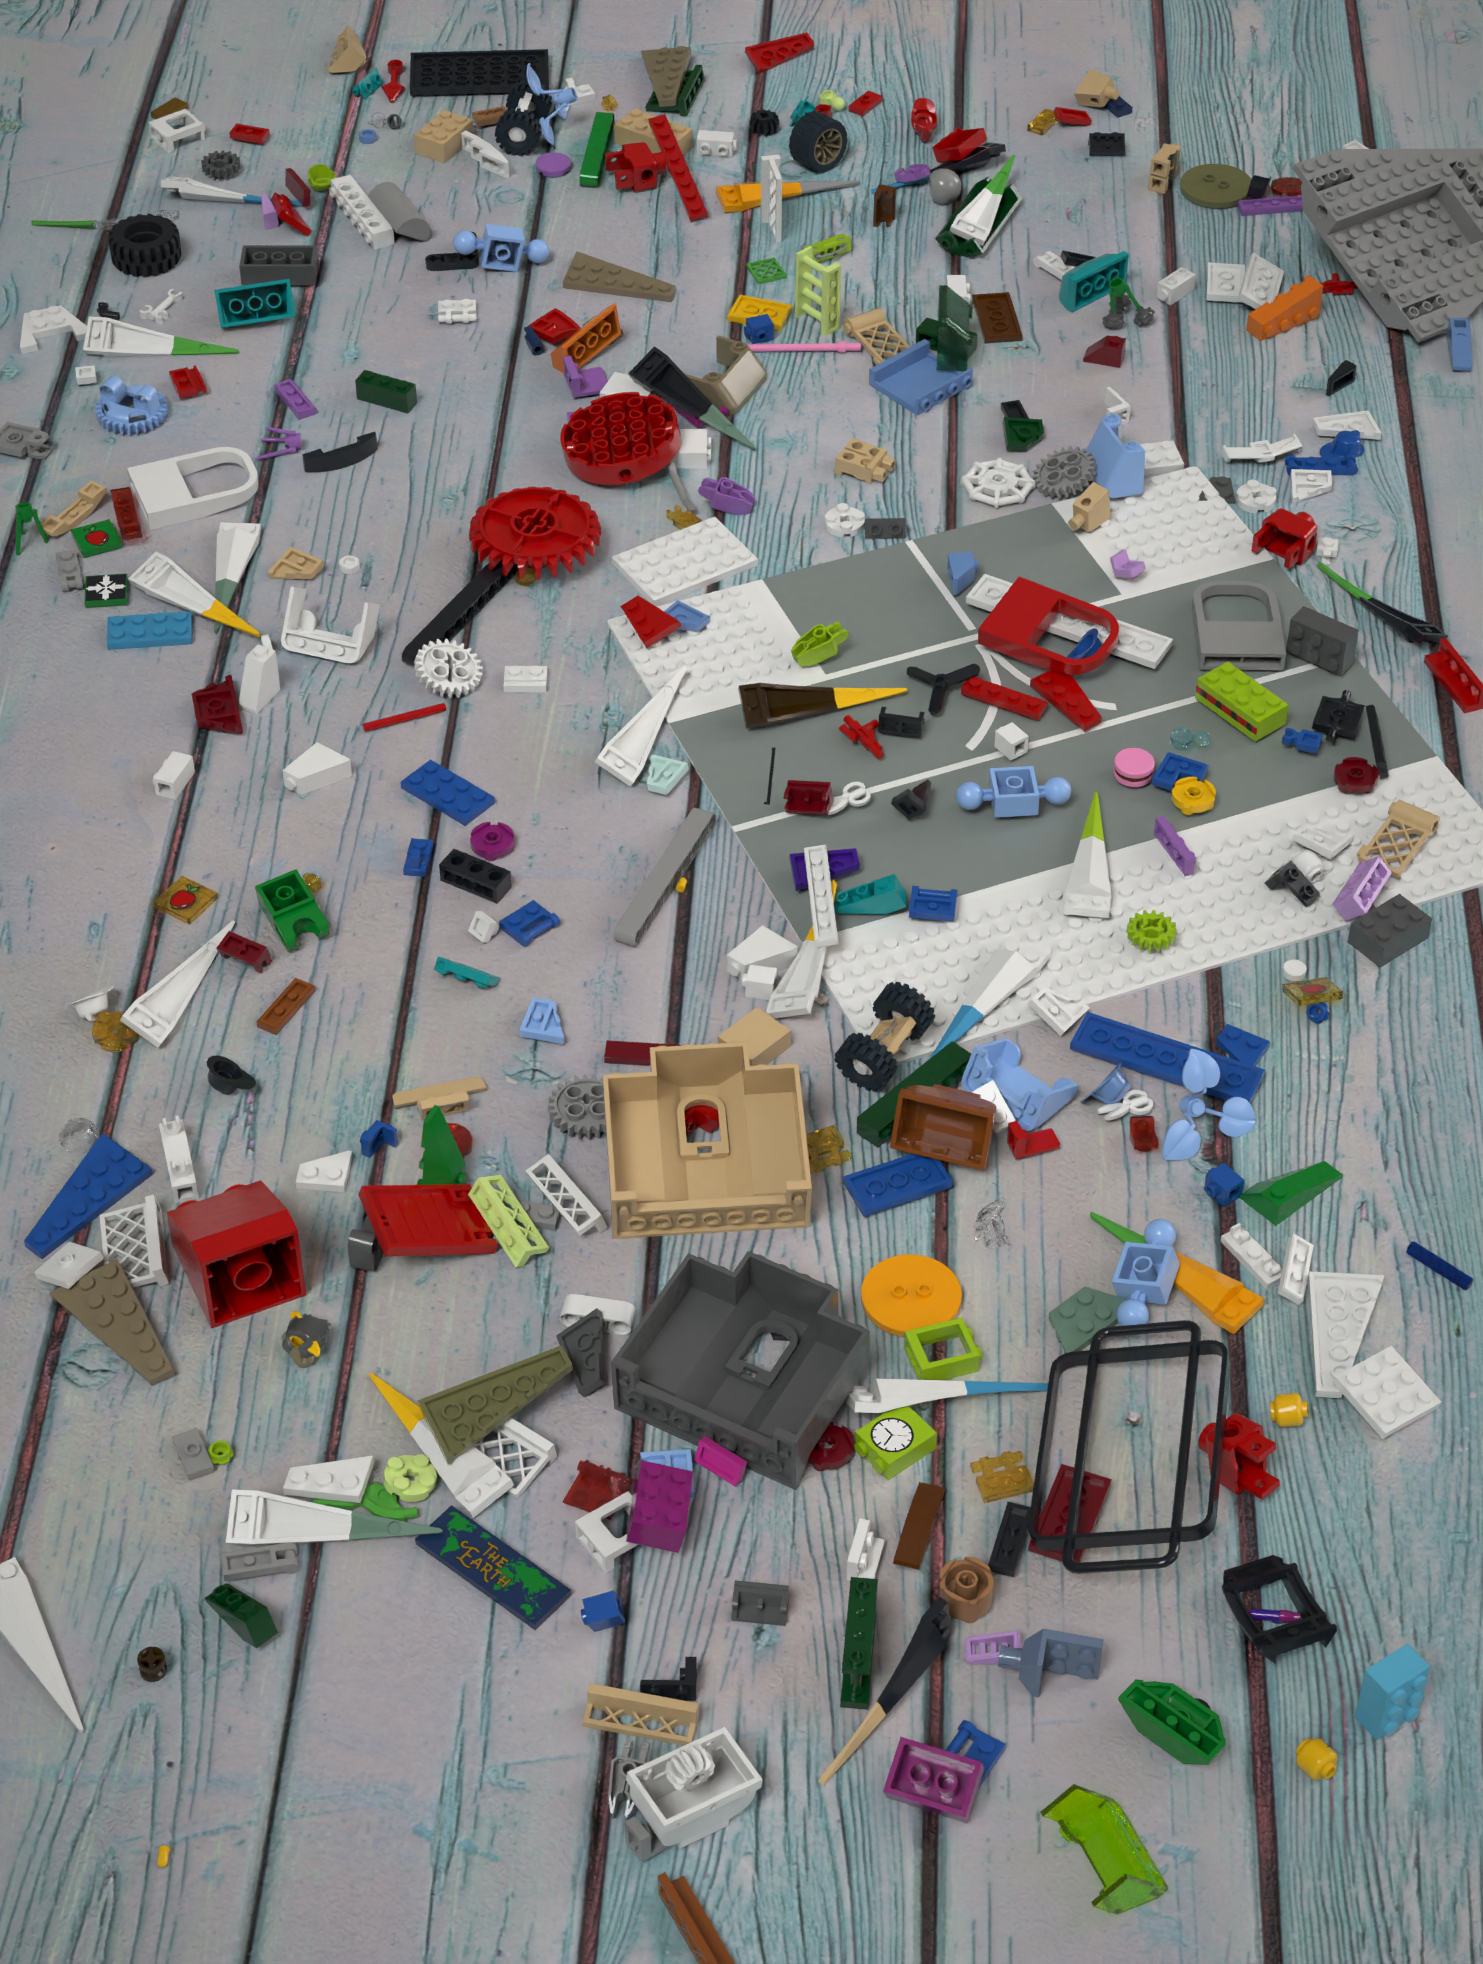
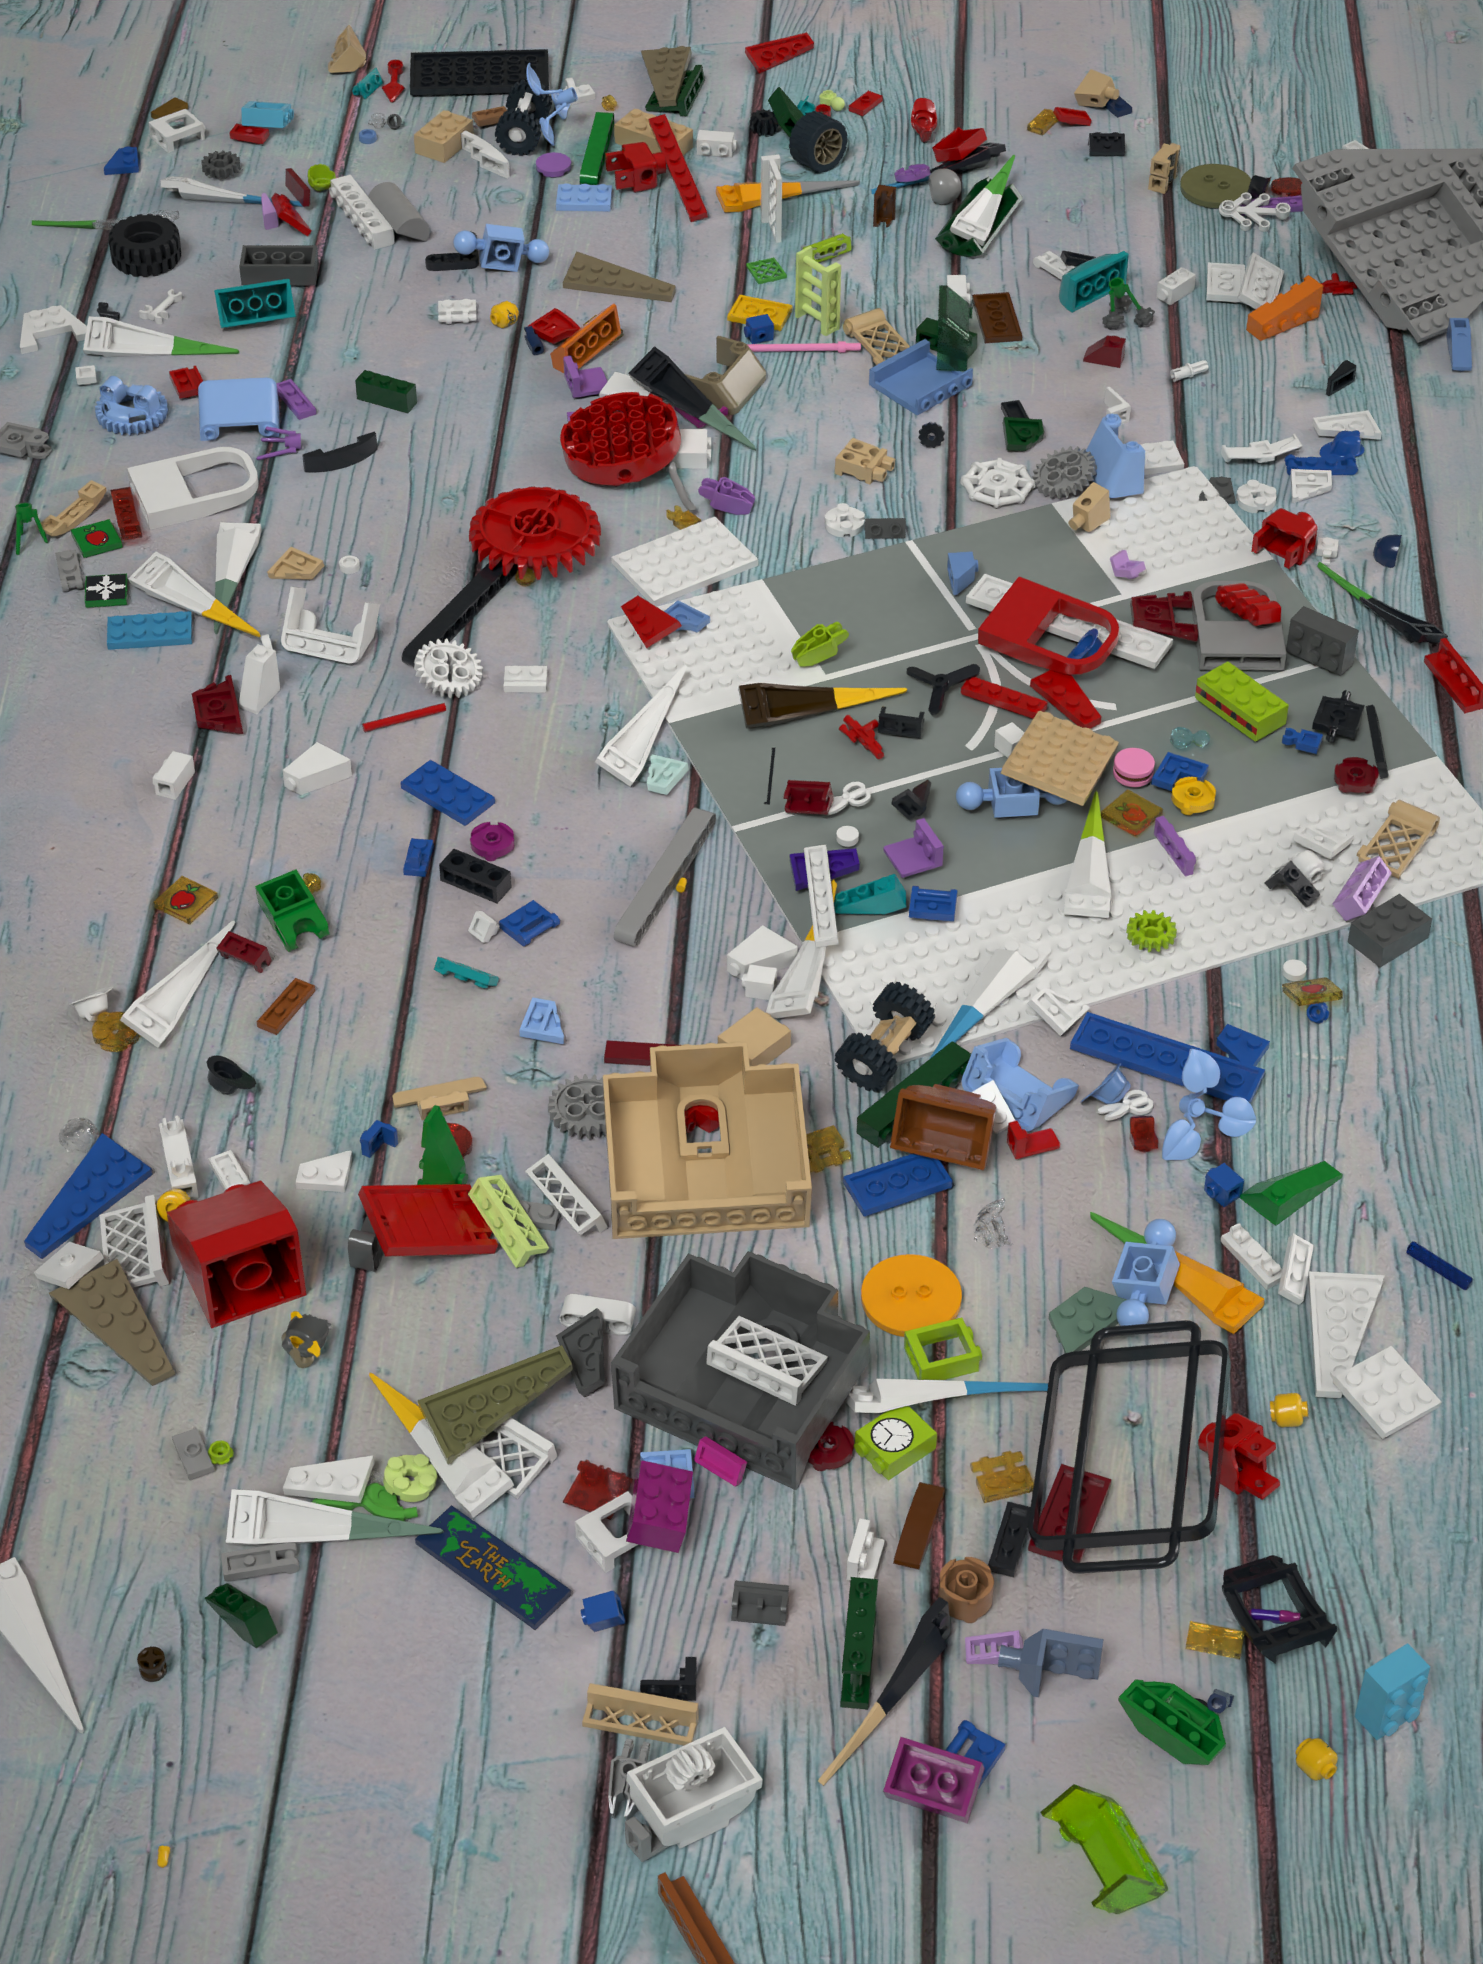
none -> blue wing [104,146,139,175]
none -> yellow head [156,1188,190,1222]
none -> light blue windscreen [198,377,279,441]
none -> white plate [208,1150,250,1190]
none -> medium azure window [241,101,294,128]
none -> yellow head [490,301,519,328]
none -> light blue plate [556,183,612,212]
none -> white fence [707,1316,828,1406]
none -> dark green slope [768,87,804,137]
none -> white tile [836,826,859,847]
none -> medium lavender bracket [883,818,944,878]
none -> black piece [918,422,945,448]
none -> tan plate [1001,711,1119,806]
none -> clear yellow tile [1101,789,1163,837]
none -> dark red wing [1130,591,1198,641]
none -> white axle [1170,360,1209,382]
none -> clear yellow plate [1185,1621,1244,1659]
none -> dark blue bar [1207,1689,1234,1714]
none -> red brick [1215,583,1281,626]
none -> white plant [1219,192,1291,232]
none -> dark blue helmet [1373,534,1402,568]

